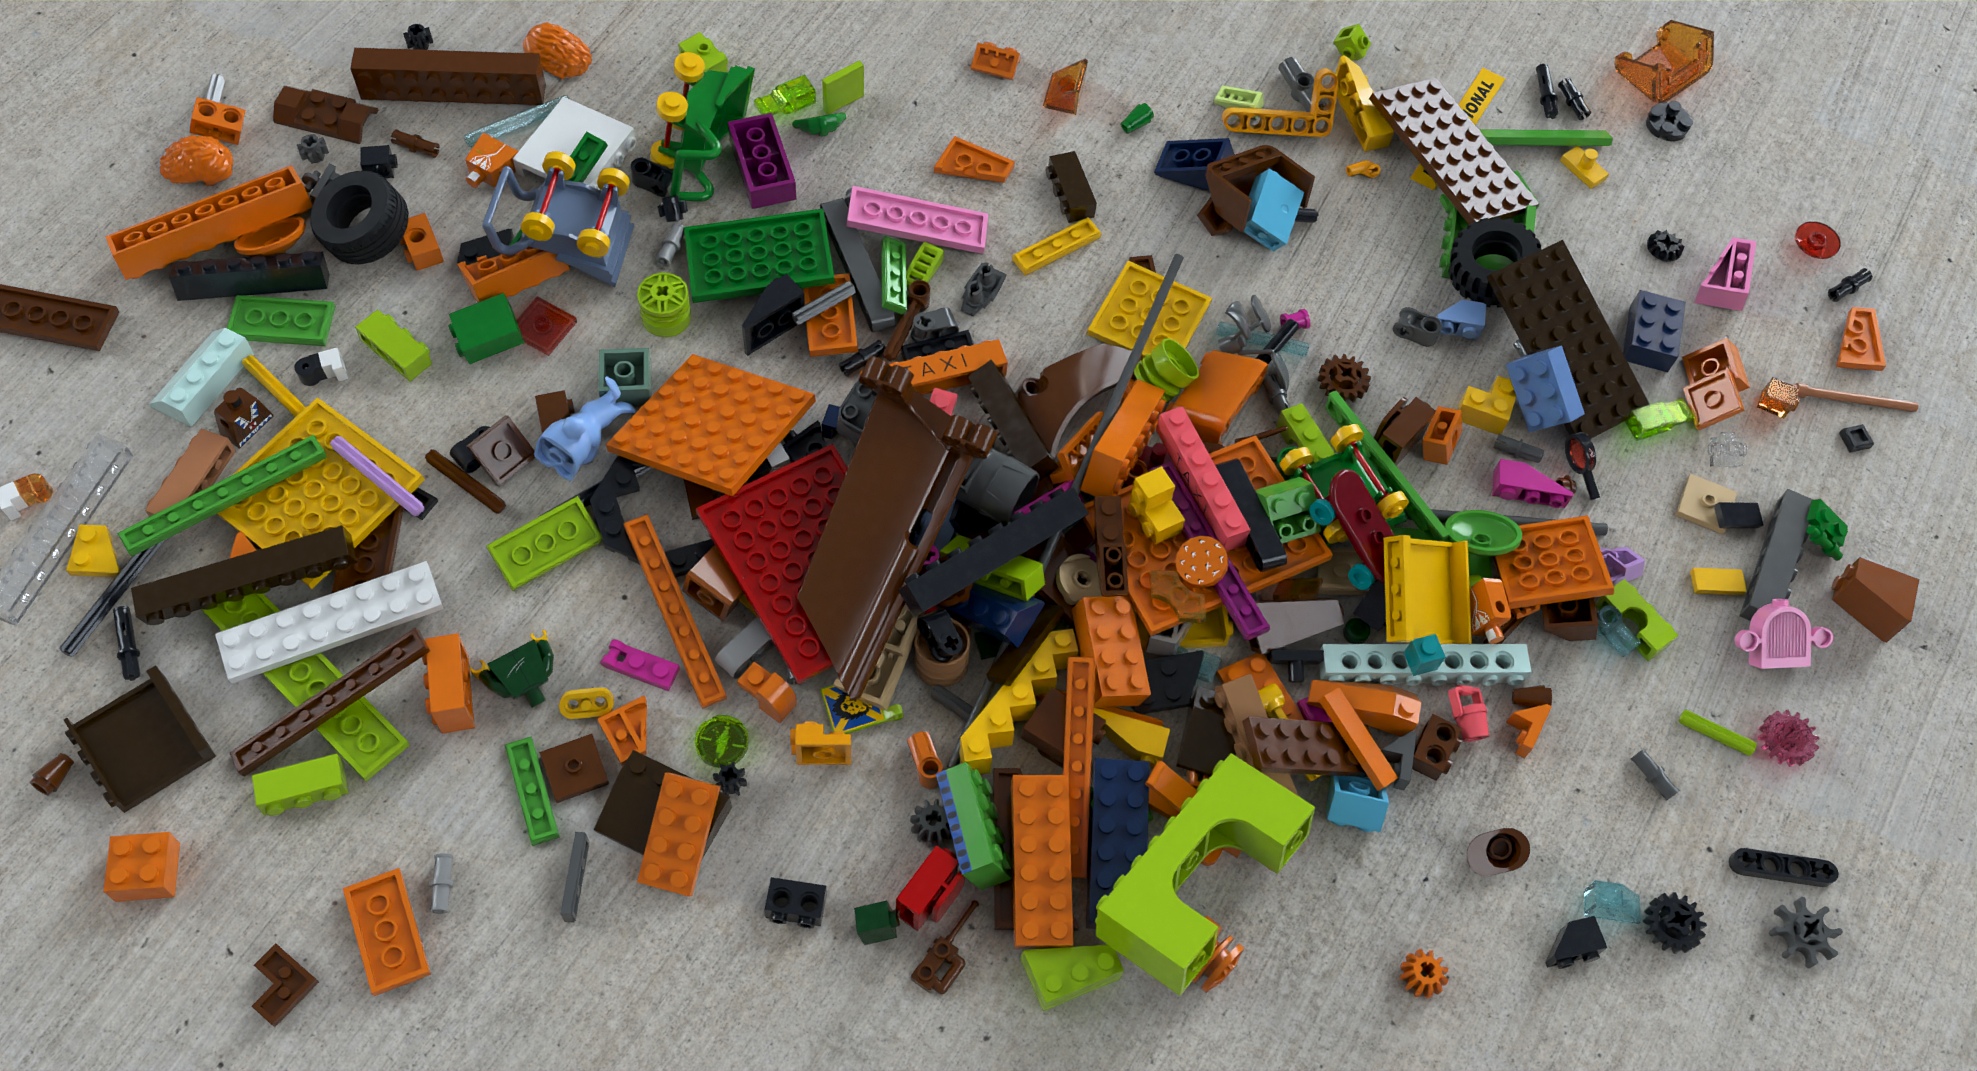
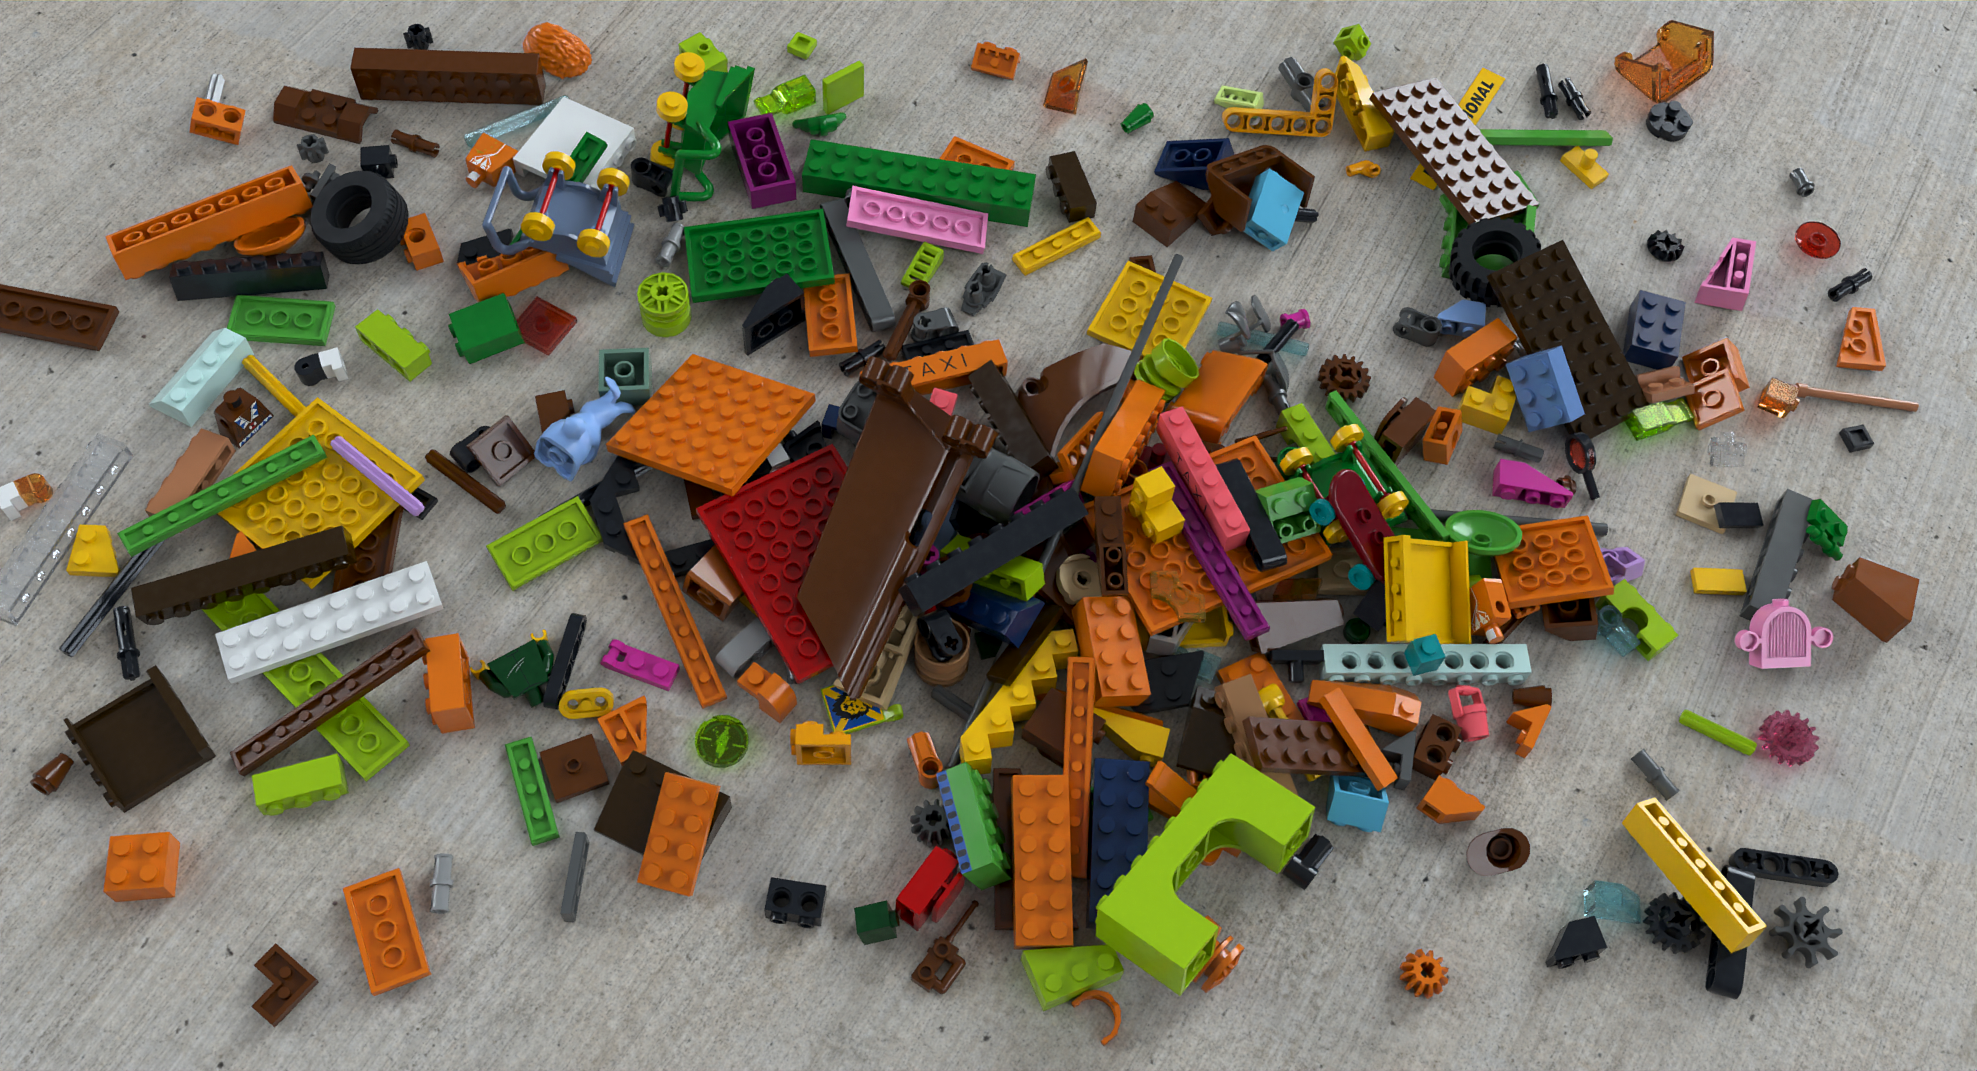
orange hair [159,135,234,186] -> none
black gear [713,762,747,796] -> none
dark grey axle [791,281,855,325] -> none
bright green tile [881,236,907,315] -> none
orange tile [1175,536,1228,588] -> none
none -> black beam [543,613,587,710]
none -> lime plate [787,32,817,60]
none -> green brick [802,139,1036,227]
none -> orange helmet [1071,990,1121,1046]
none -> reddish brown slope [1132,181,1206,247]
none -> black piece [1282,834,1334,890]
none -> orange slope [1416,775,1485,824]
none -> orange brick [1434,318,1518,397]
none -> yellow brick [1622,797,1767,953]
none -> nougat bracket [1635,366,1695,403]
none -> black beam [1705,865,1755,1000]
none -> dark grey pin [1789,168,1815,197]

